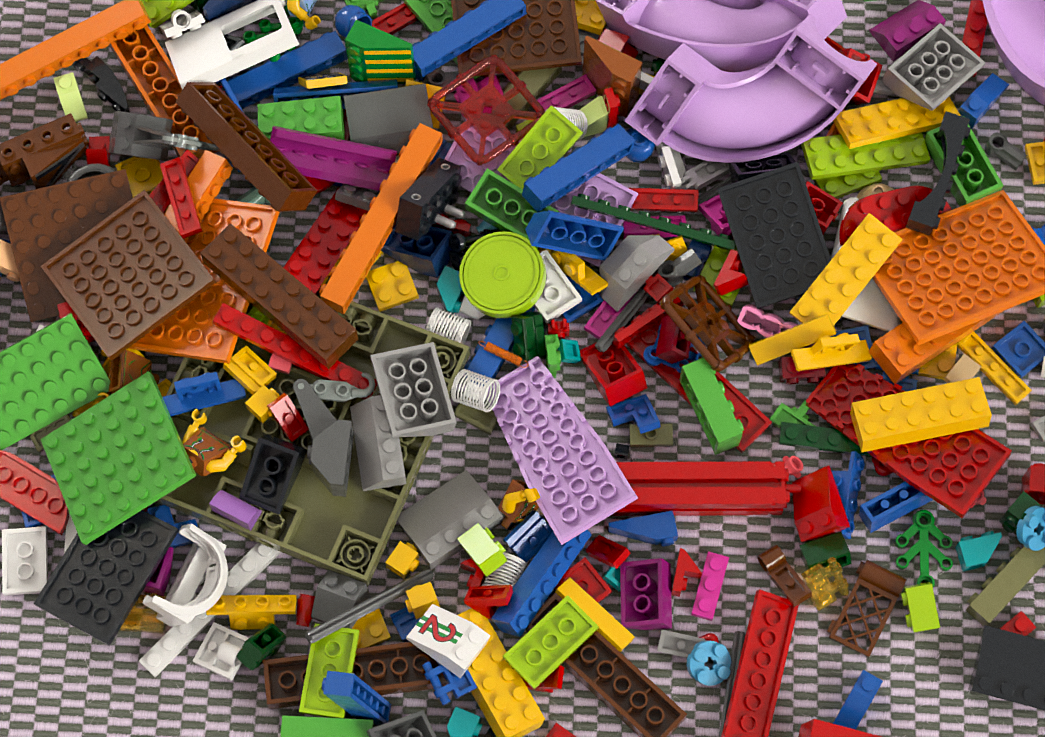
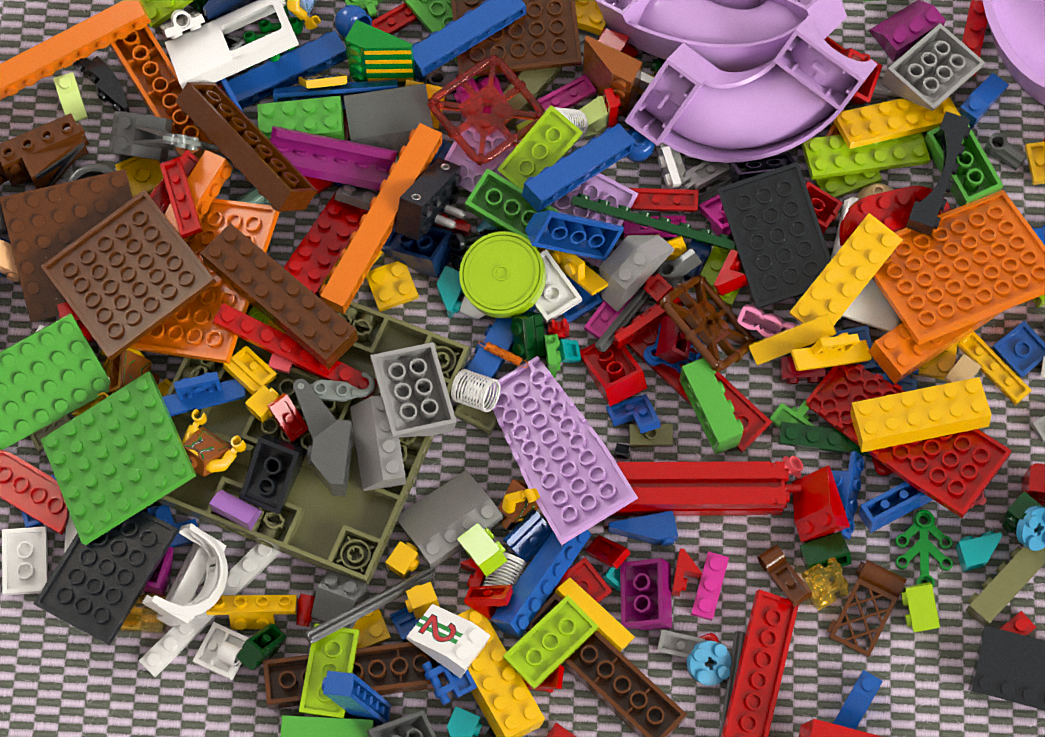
red slope [86,136,111,166] -> none
white piece [425,307,471,344] -> none

